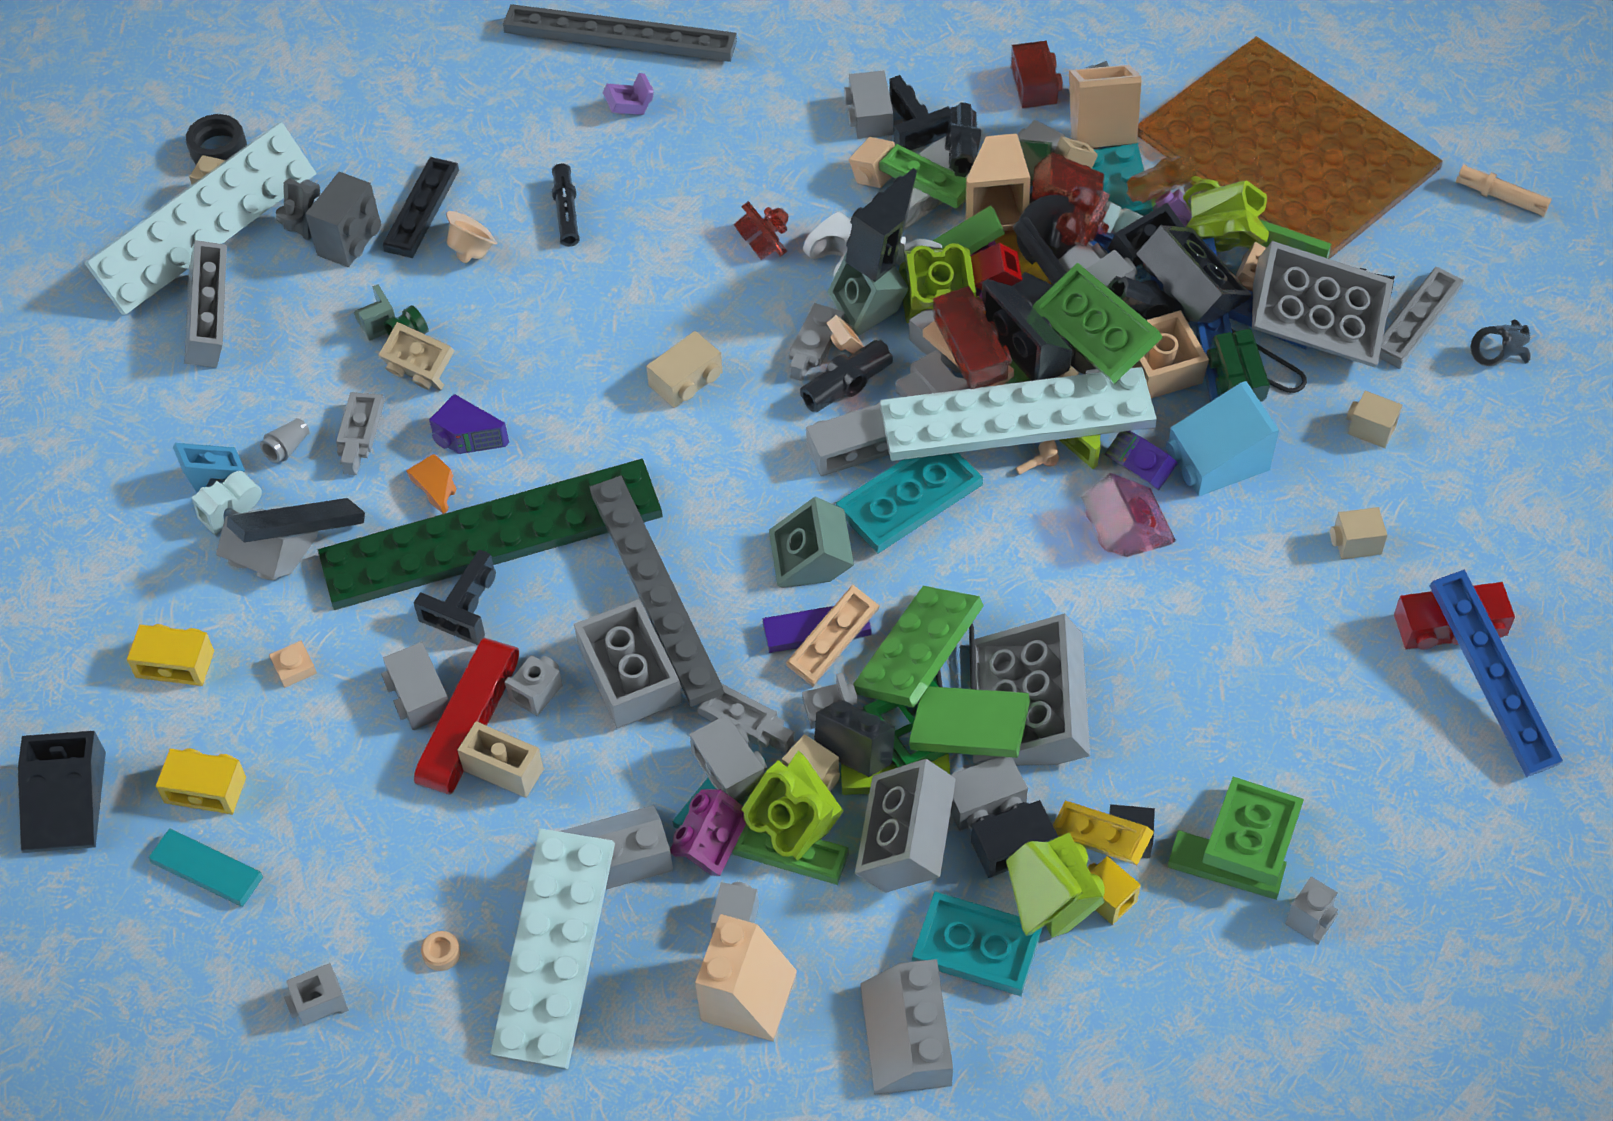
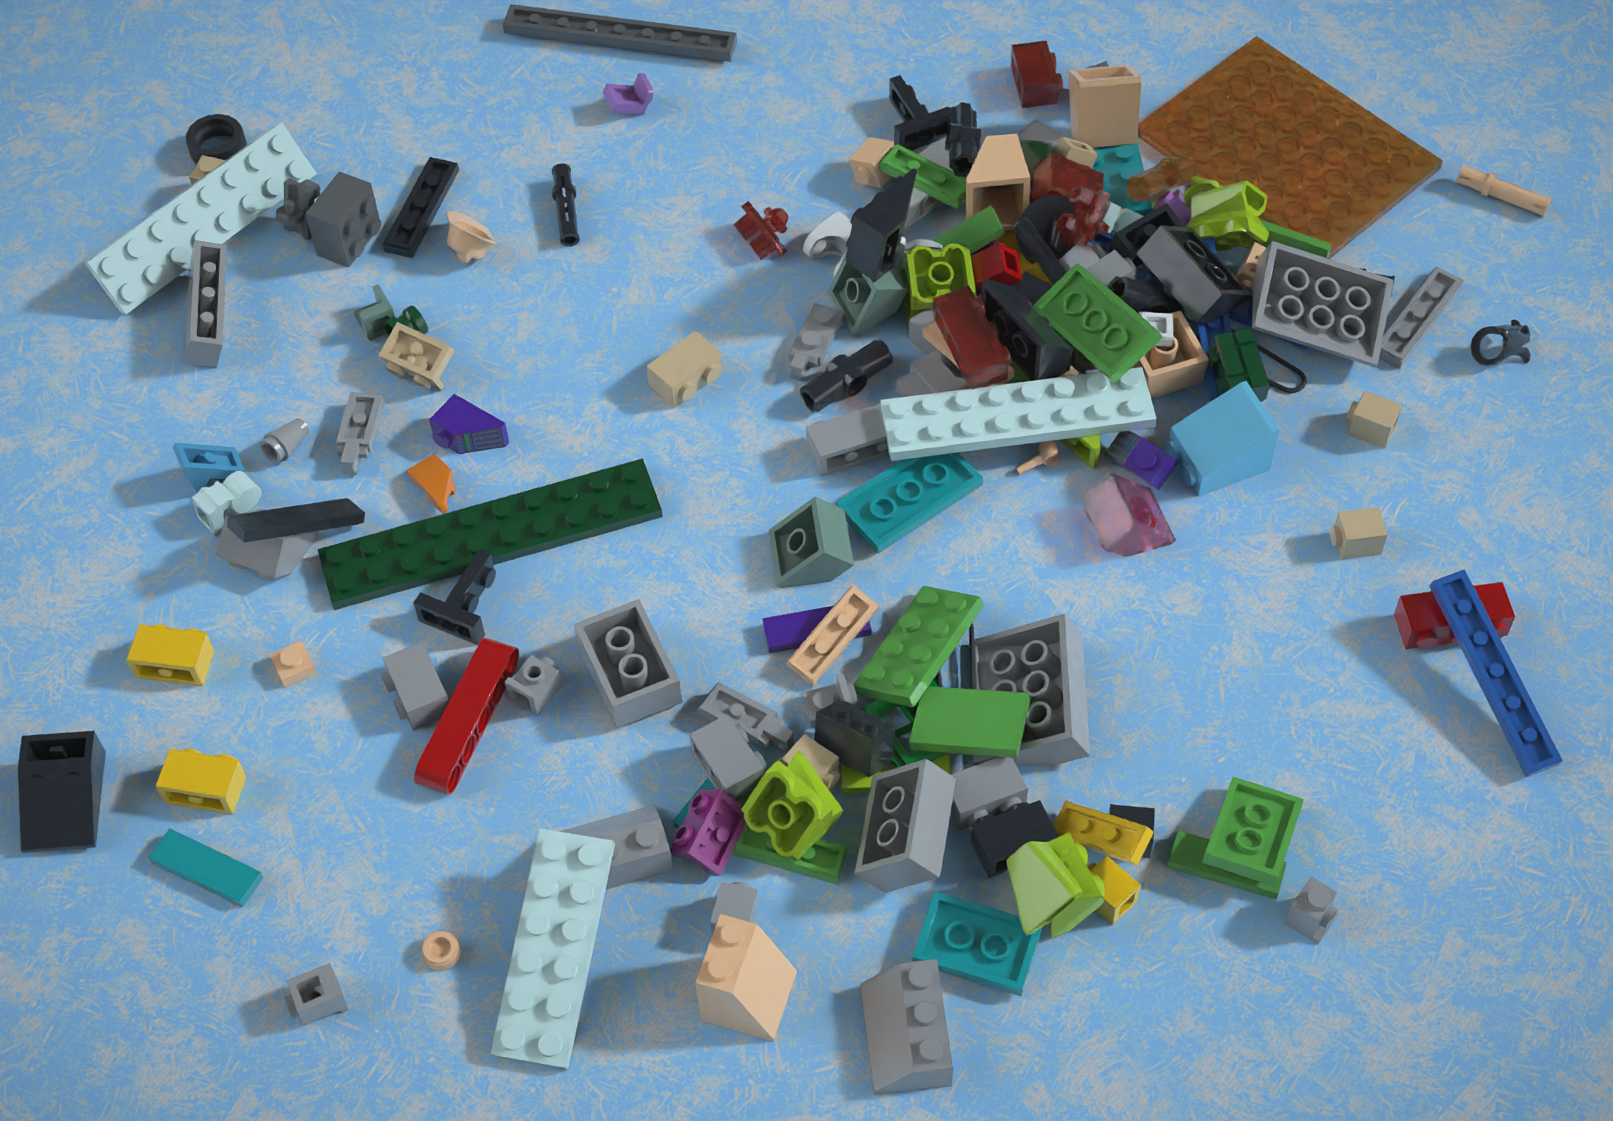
tan brick [458,722,544,798] -> none
dark grey plate [590,476,724,707] -> none
light nougat plate [827,315,864,354] -> none
light grey brick [844,70,893,139] -> none
none -> white tile [1139,312,1173,347]

